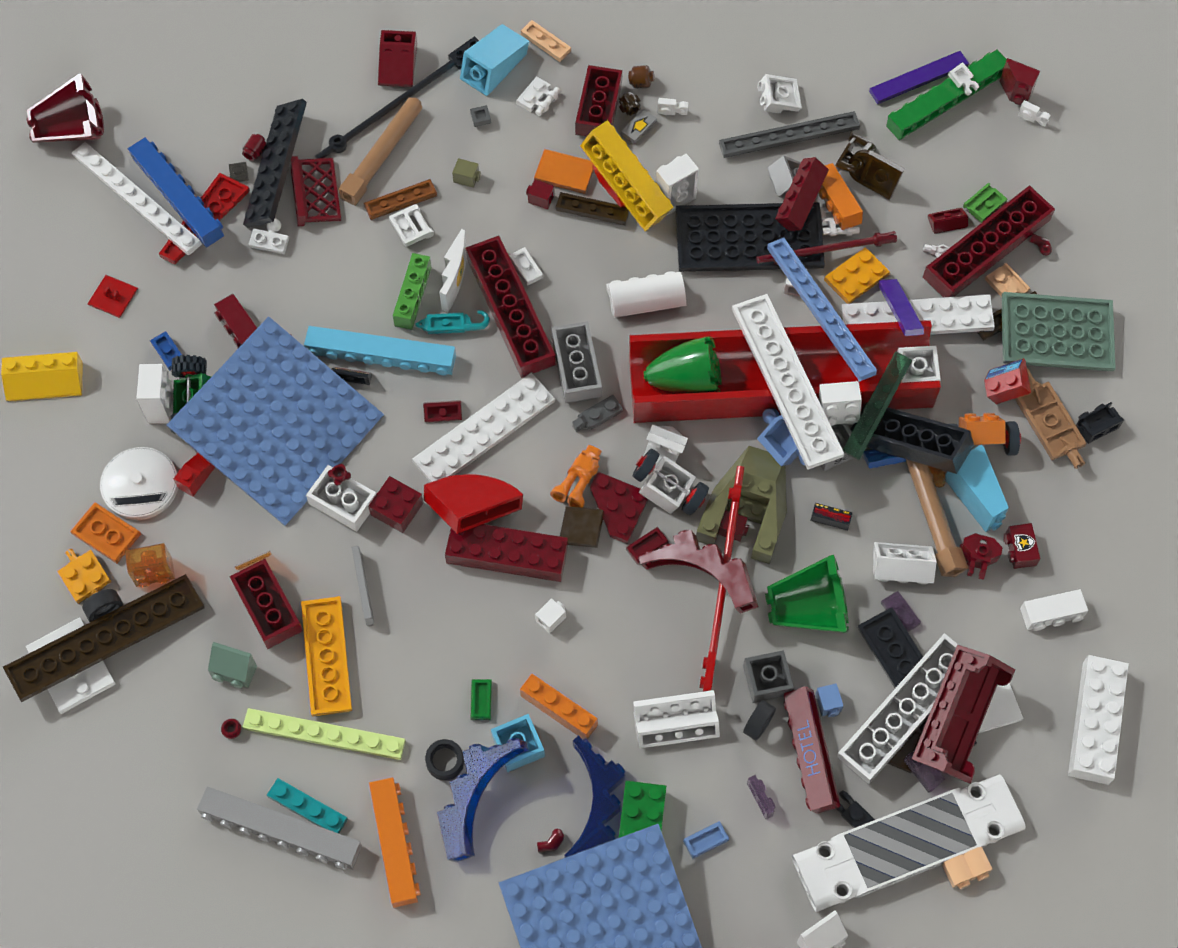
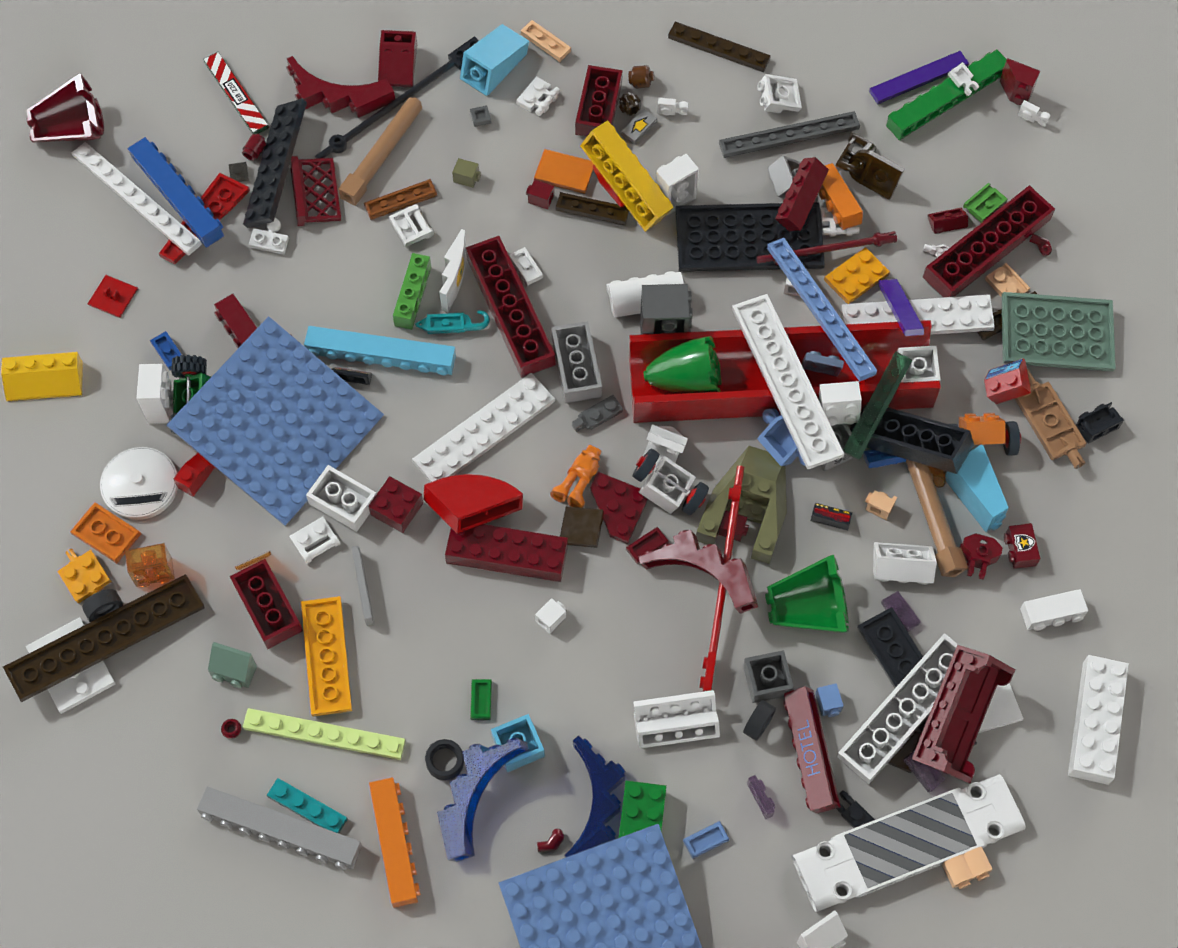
dark red plate [328,464,351,486] -> none
dark red slope [423,400,462,422] -> none
orange brick [520,674,598,741] -> none
none -> tile [203,52,269,134]
none -> dark red arch [286,56,395,118]
none -> white plate [289,516,341,564]
none -> dark grey brick [640,284,693,335]
none -> dark brown plate [668,21,771,72]
none -> sand blue plate [801,351,844,377]
none -> light nougat brick [865,490,897,520]

